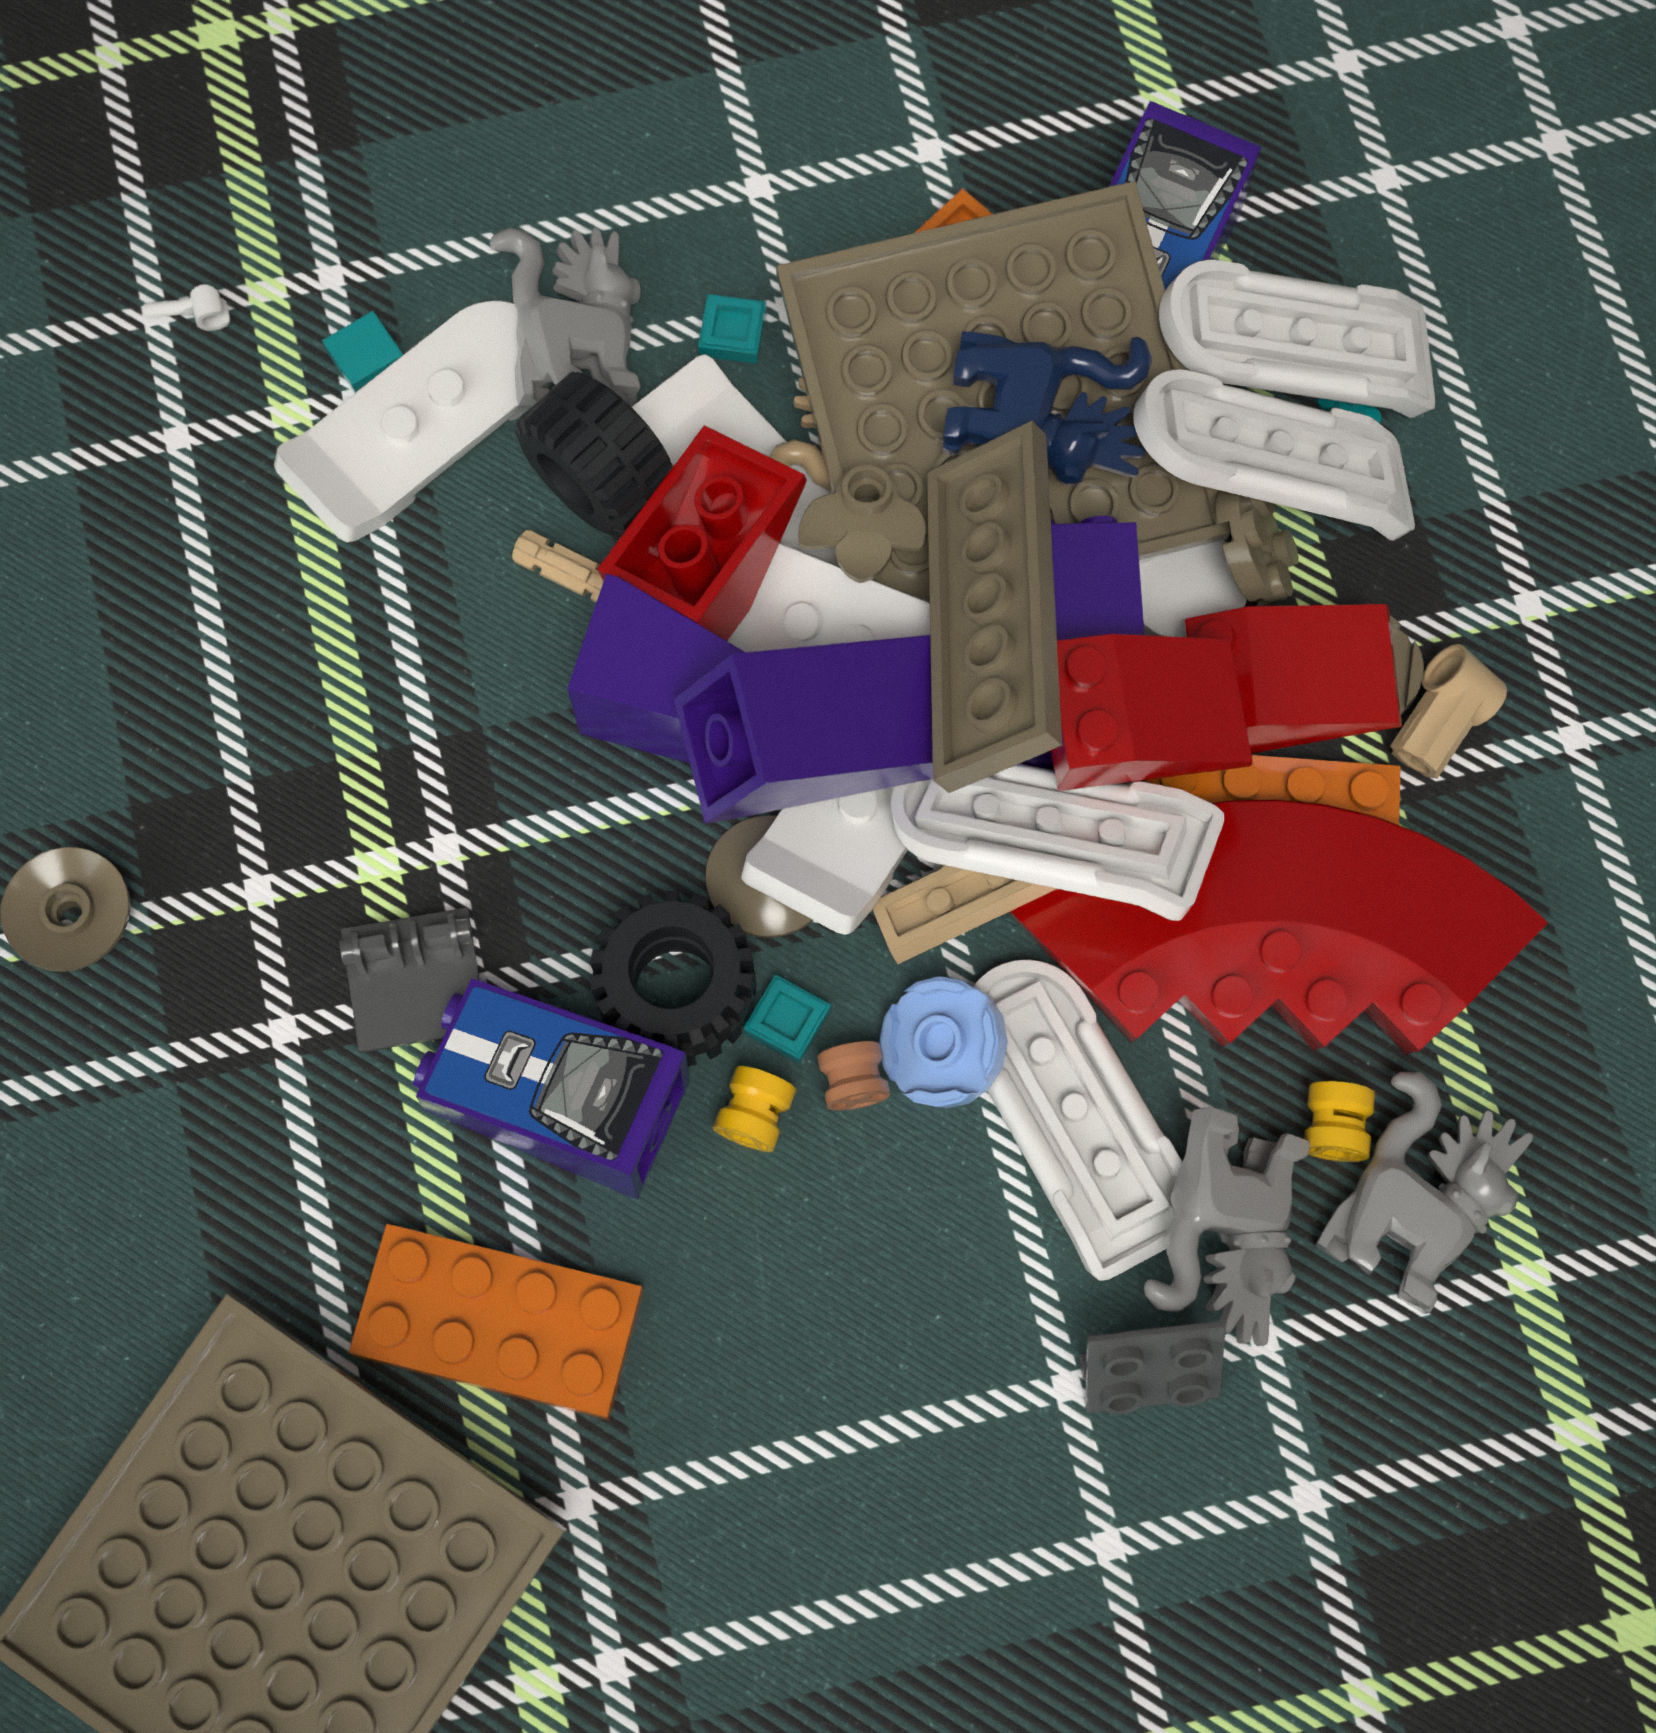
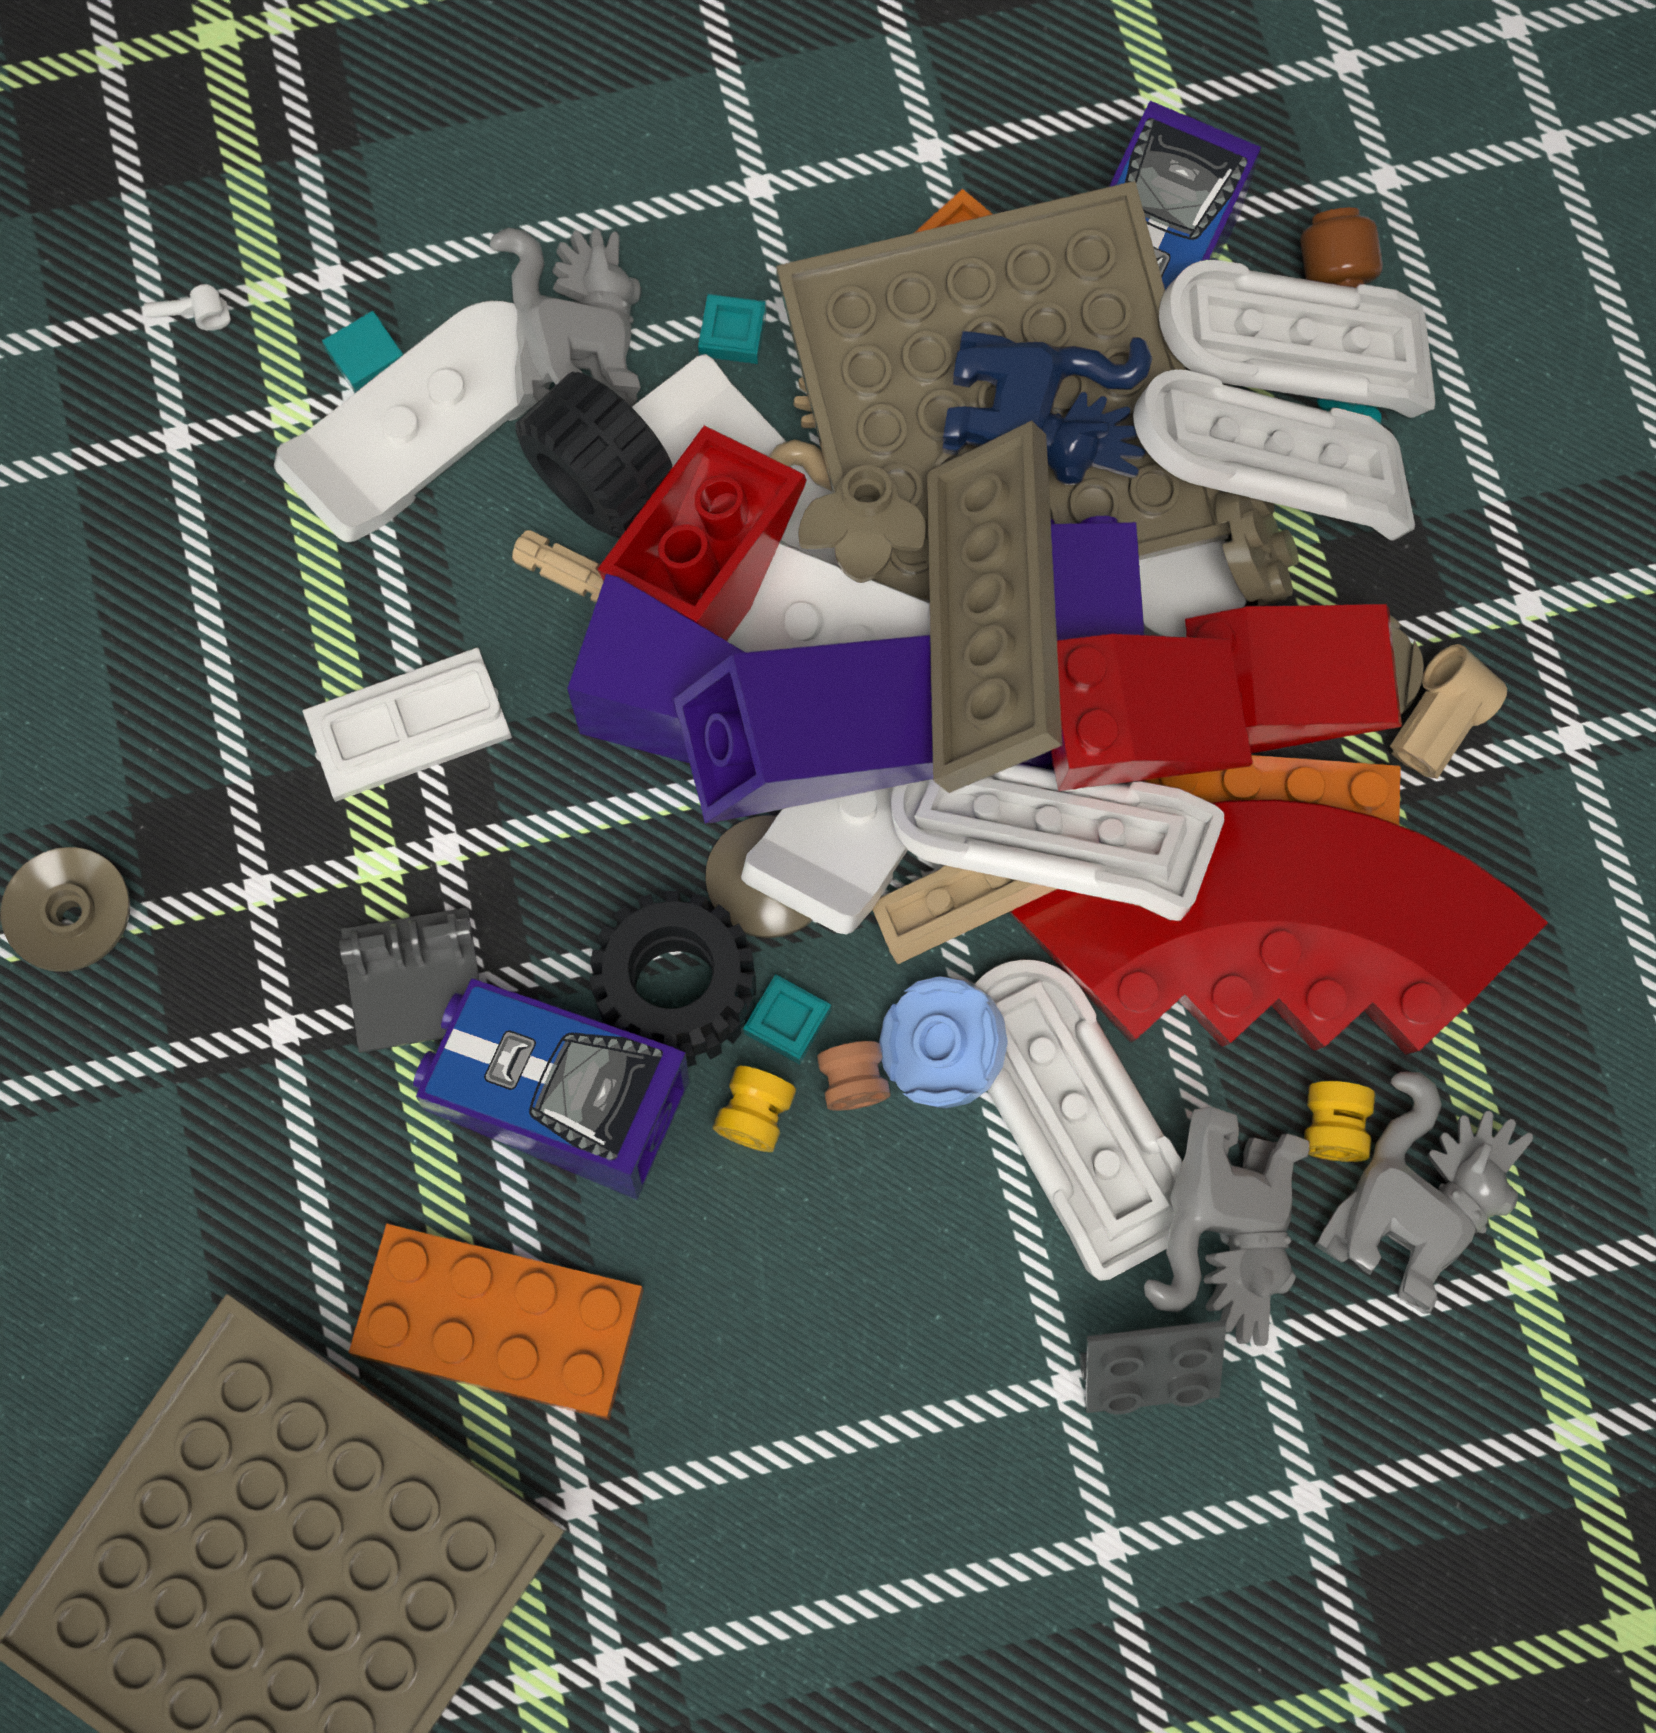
none -> white piece [302,648,512,802]
none -> dark orange head [1300,207,1383,288]

